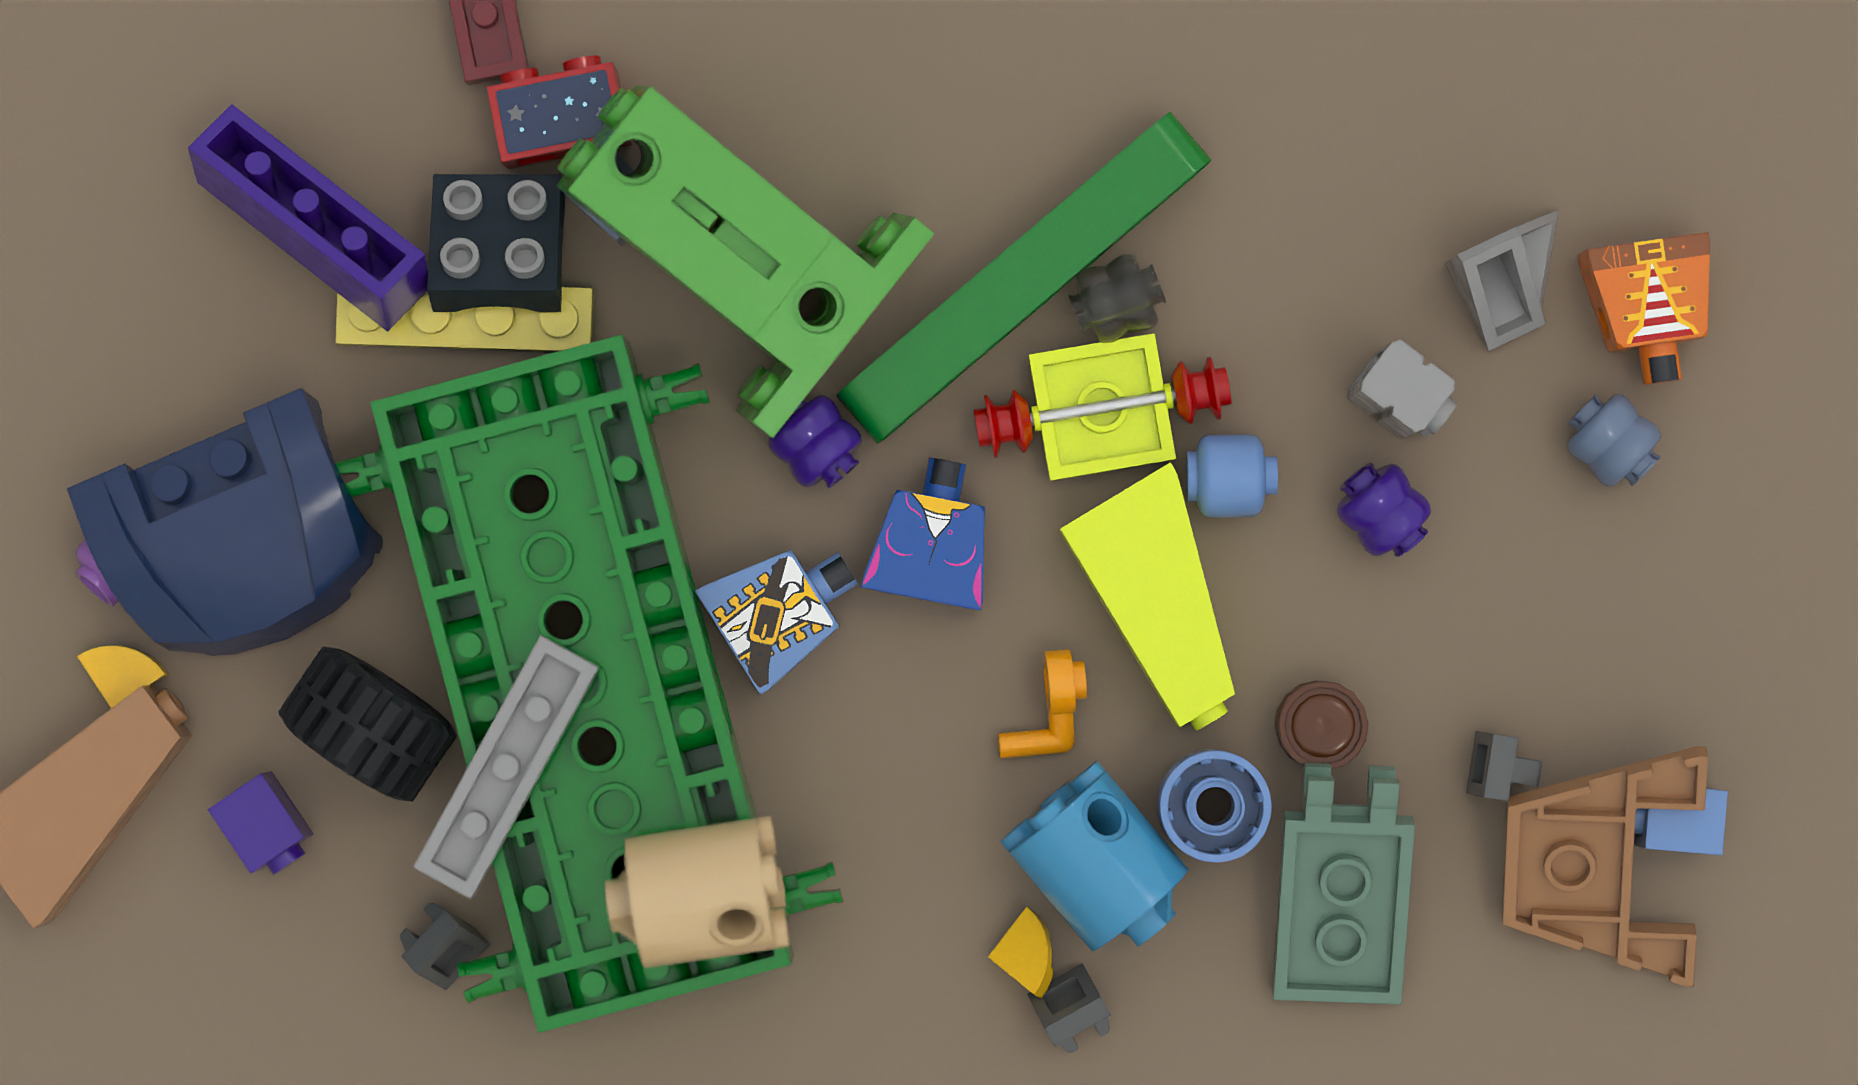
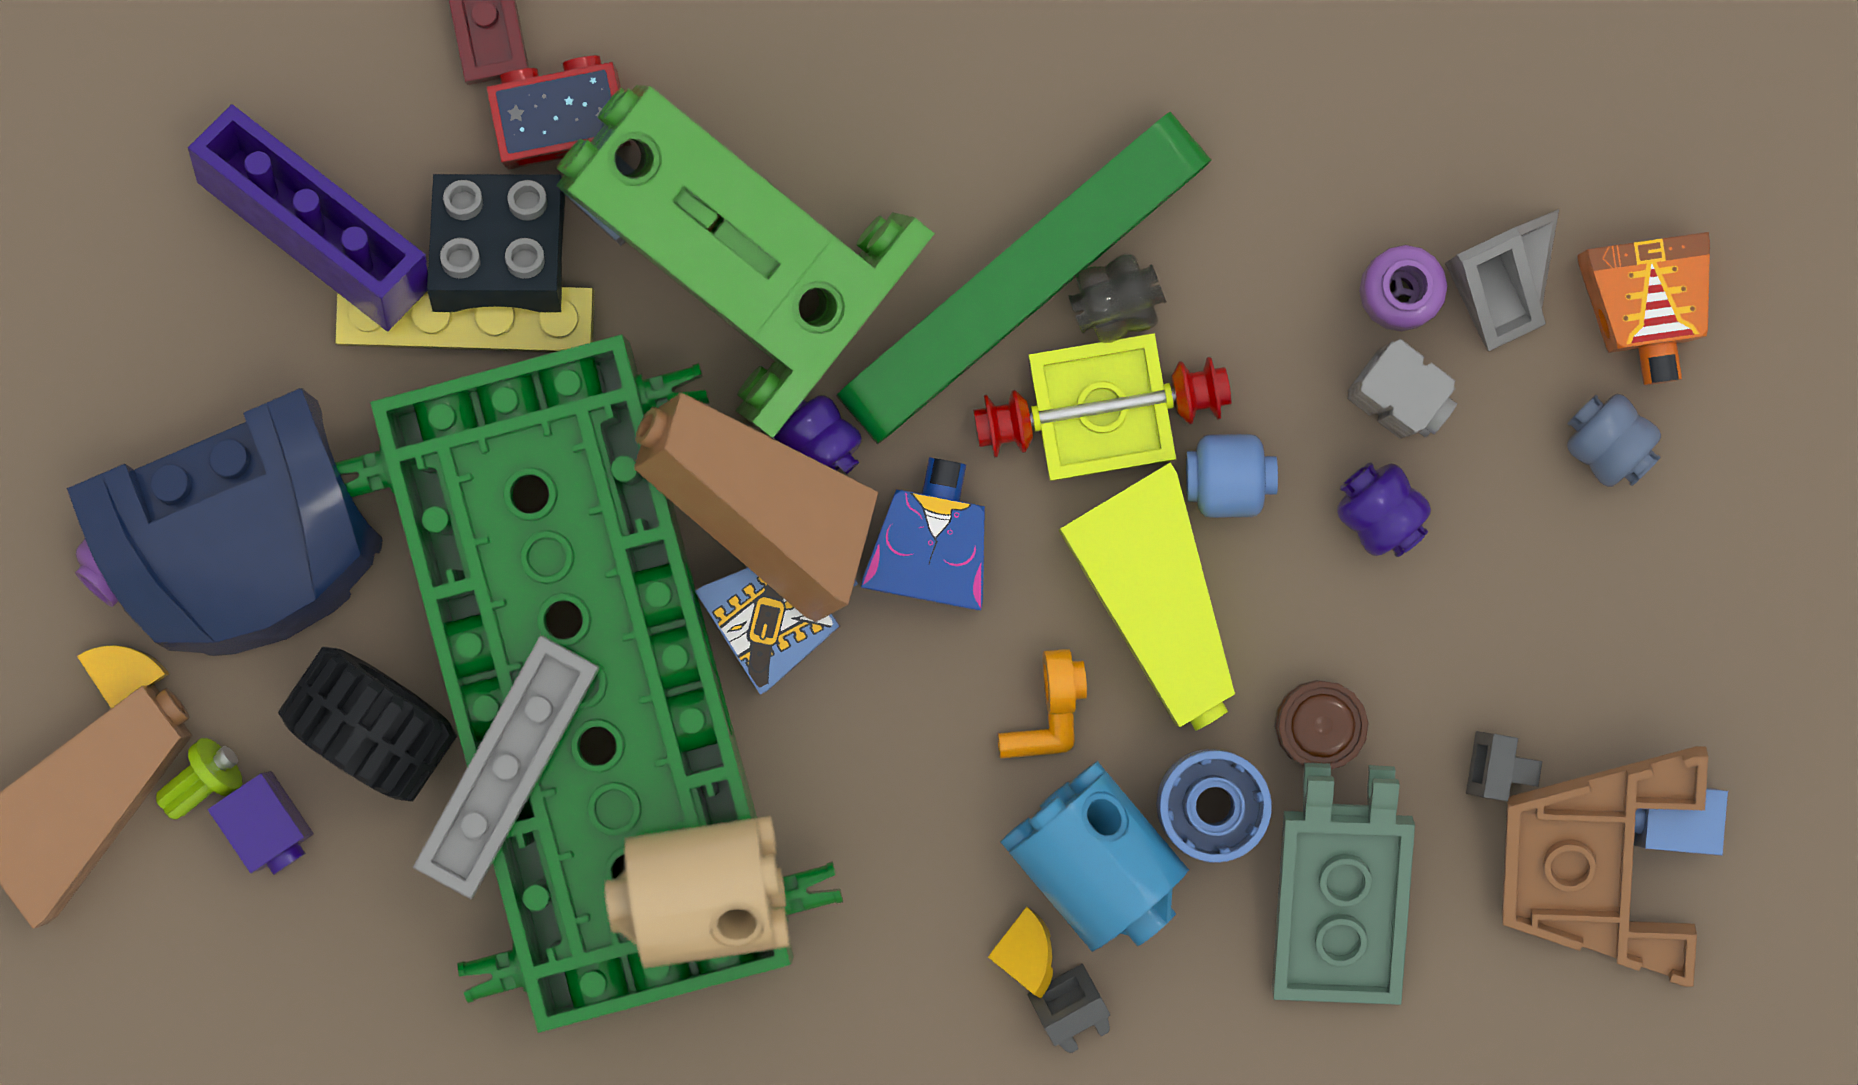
dark grey tile [400,903,490,990] -> none
none -> lime piece [156,738,243,819]
none -> medium nougat slope [634,393,878,622]
none -> medium lavender head [1359,245,1447,332]

